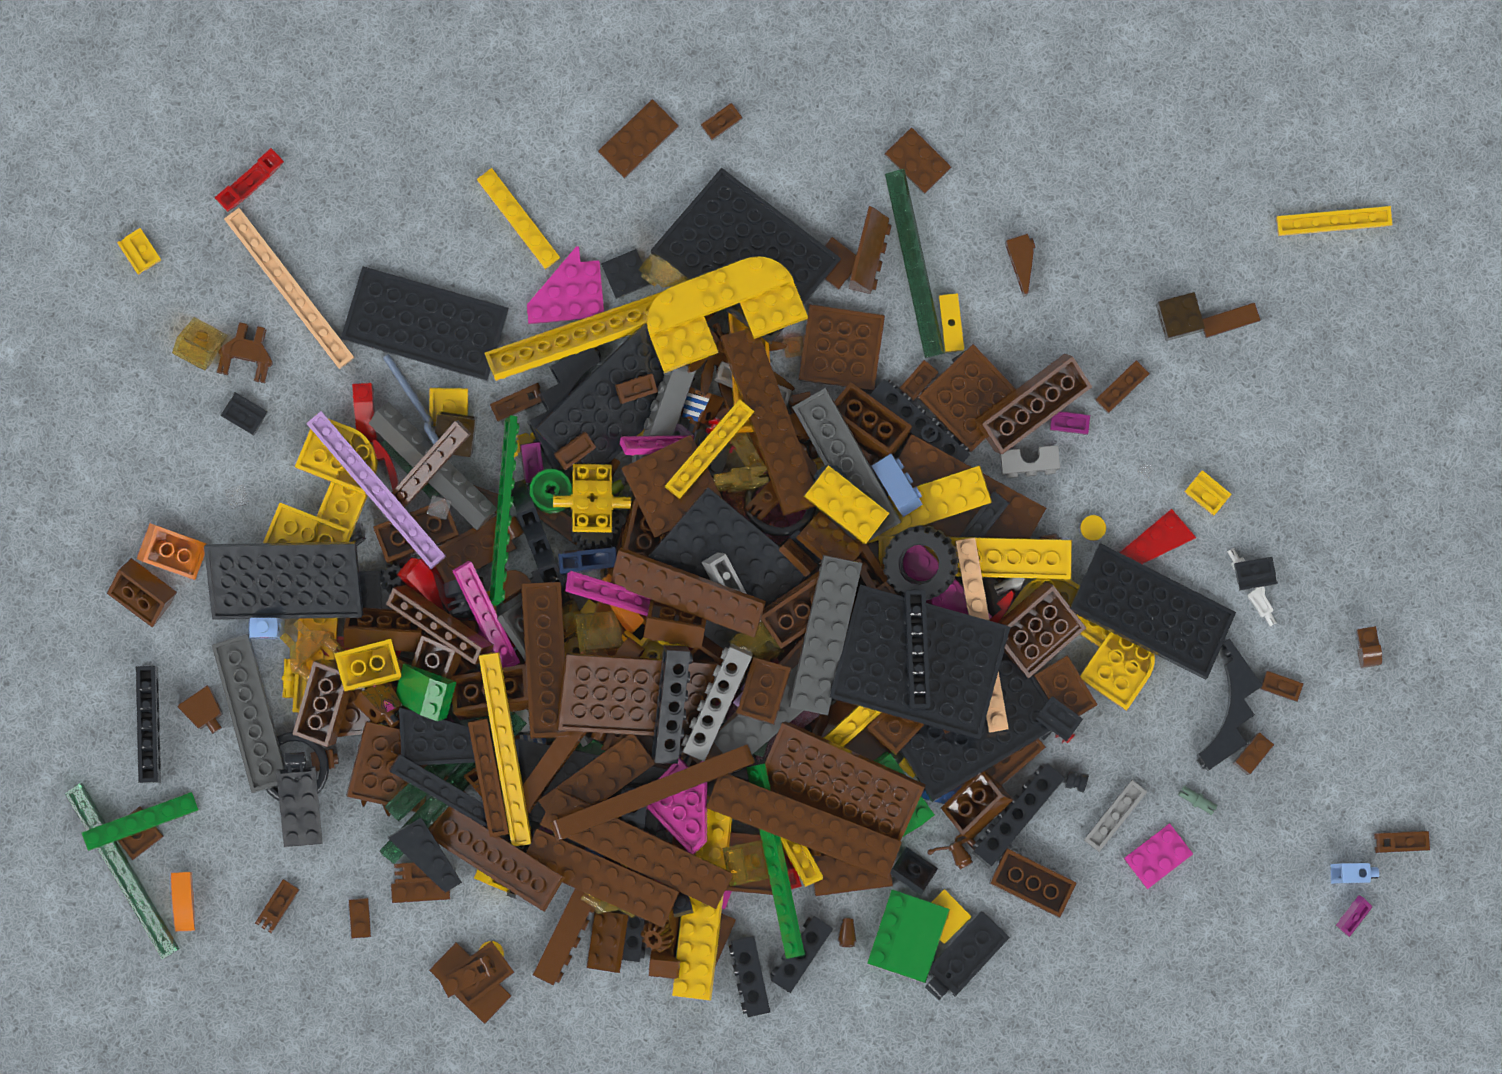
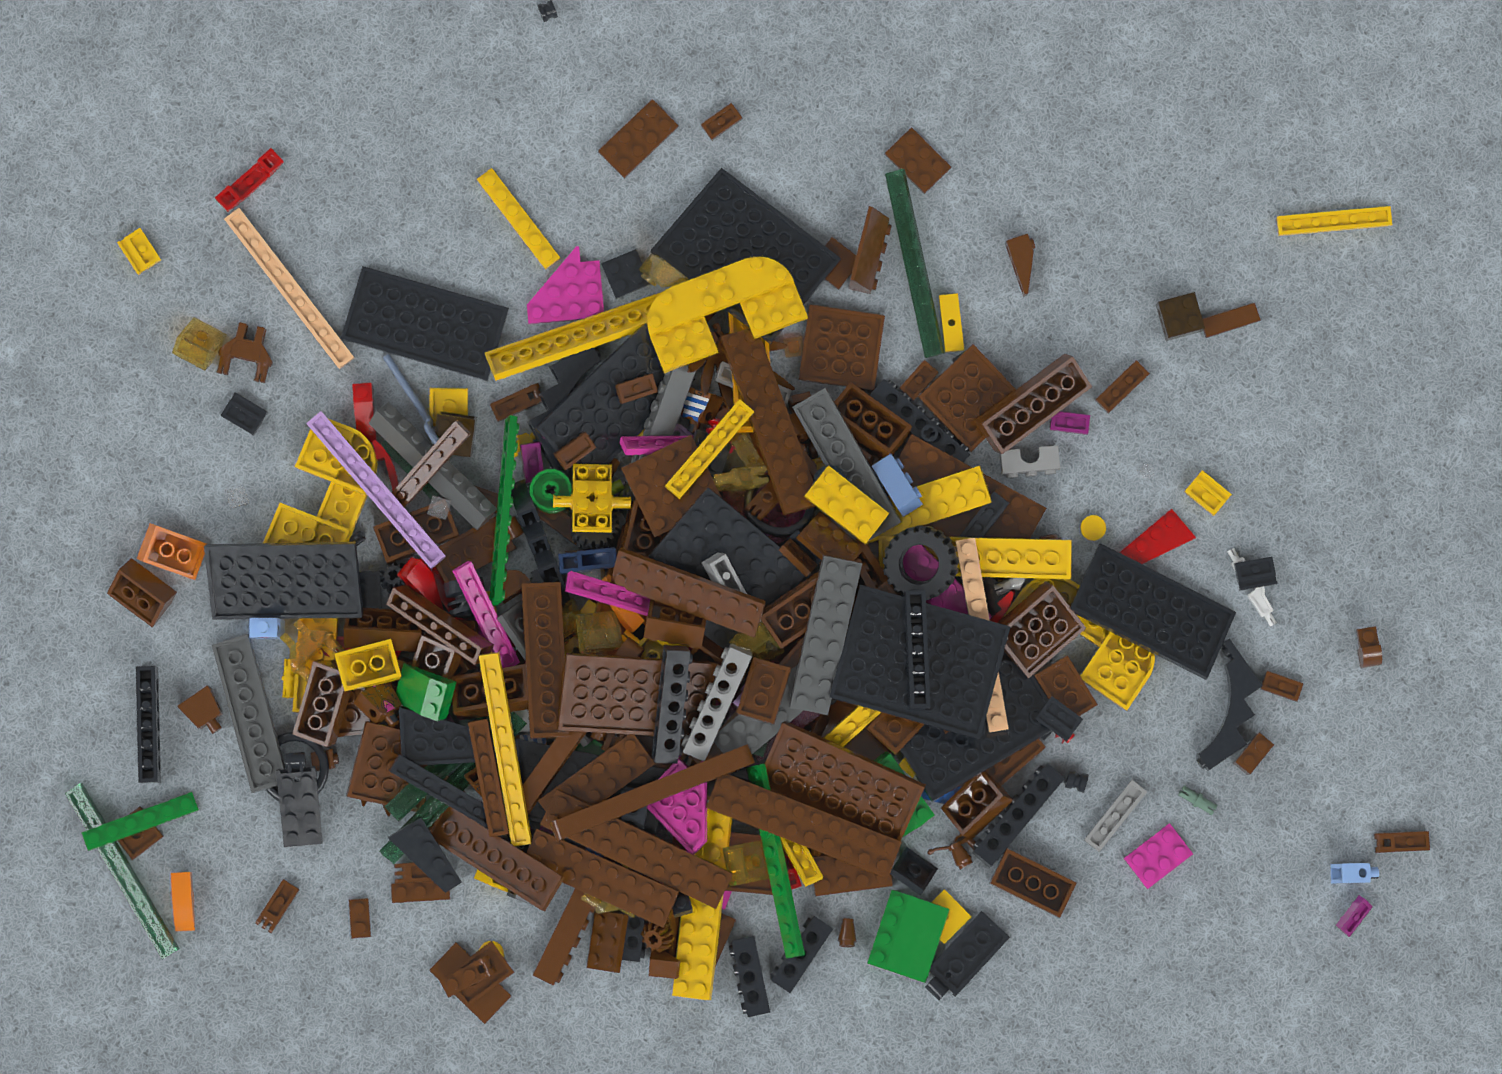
none -> black wheel [537,0,558,22]

